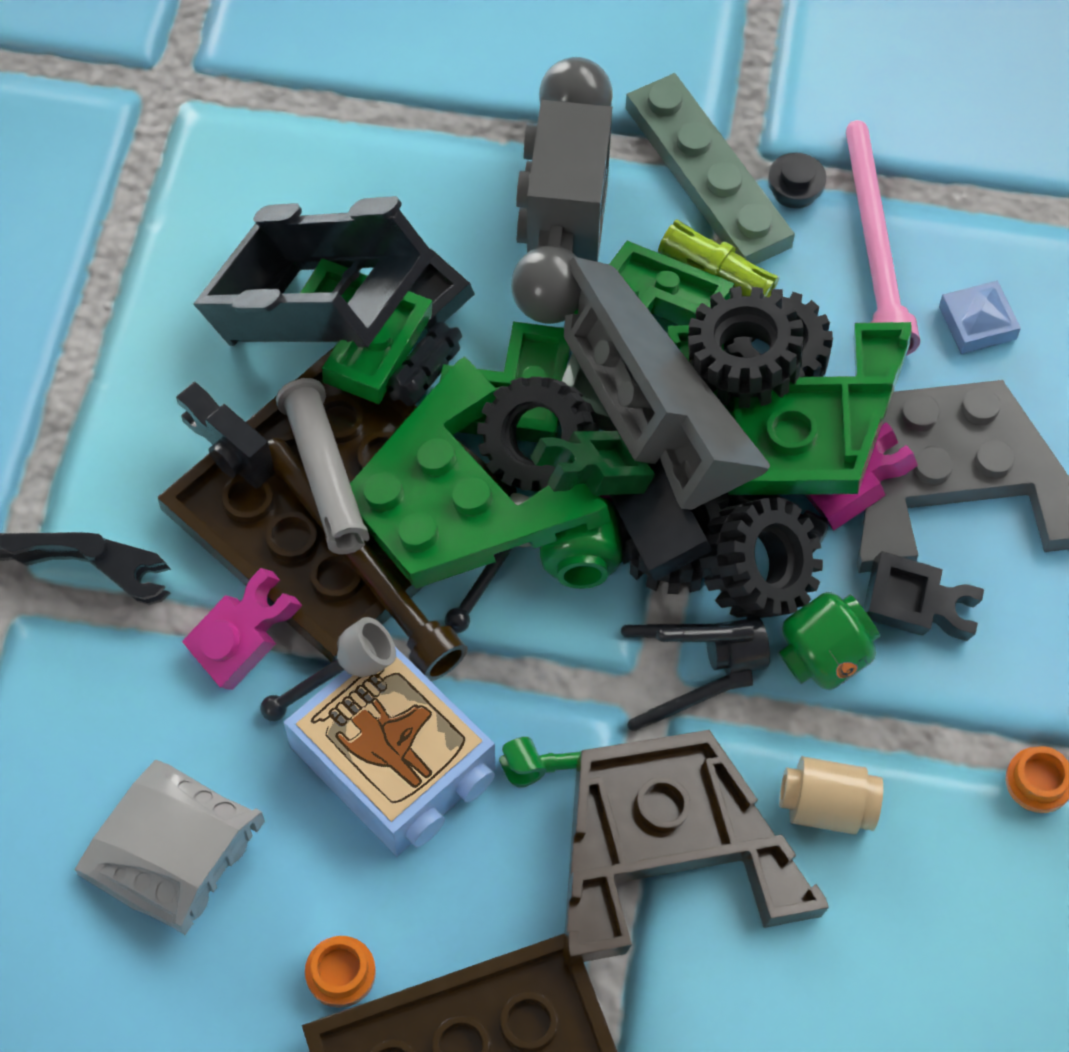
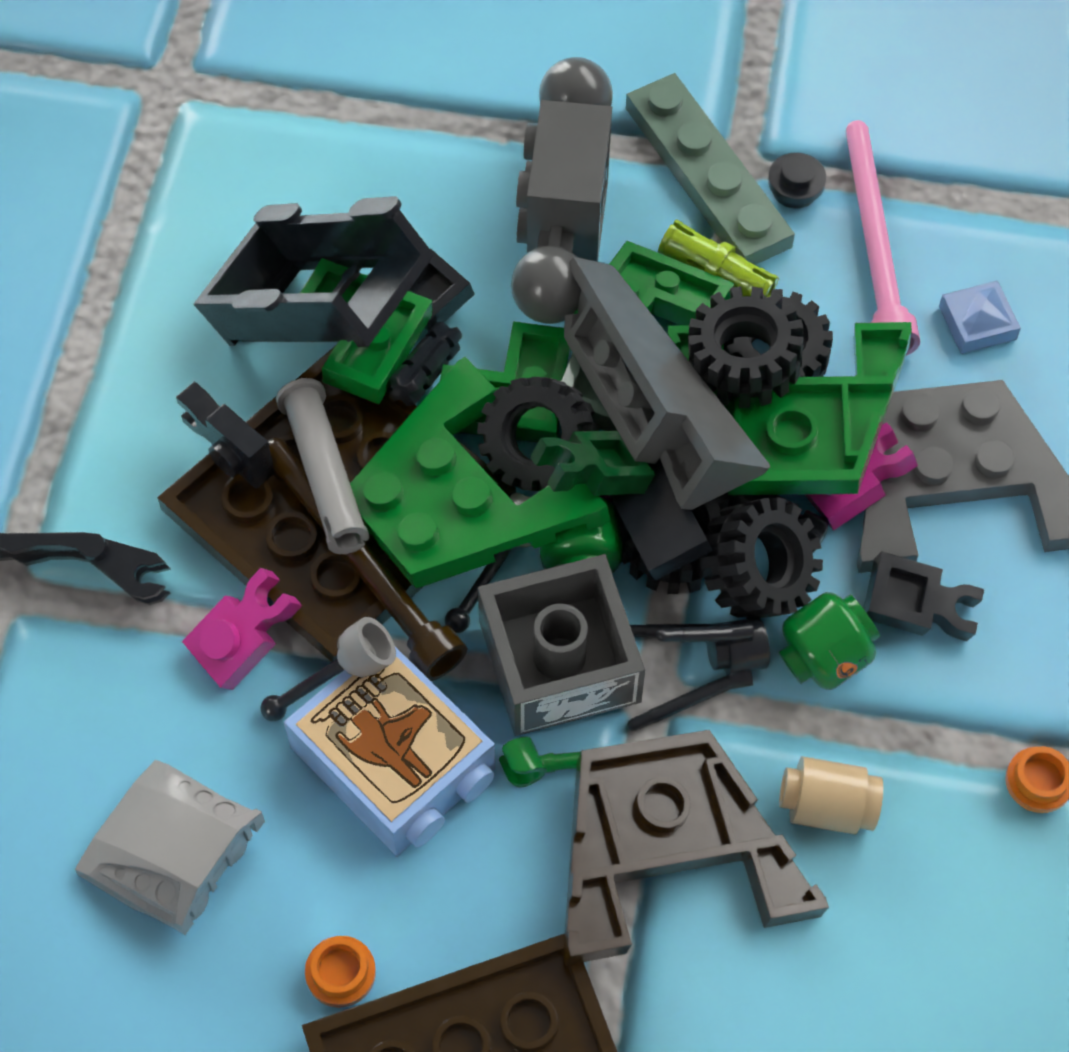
none -> dark grey brick [478,554,645,736]

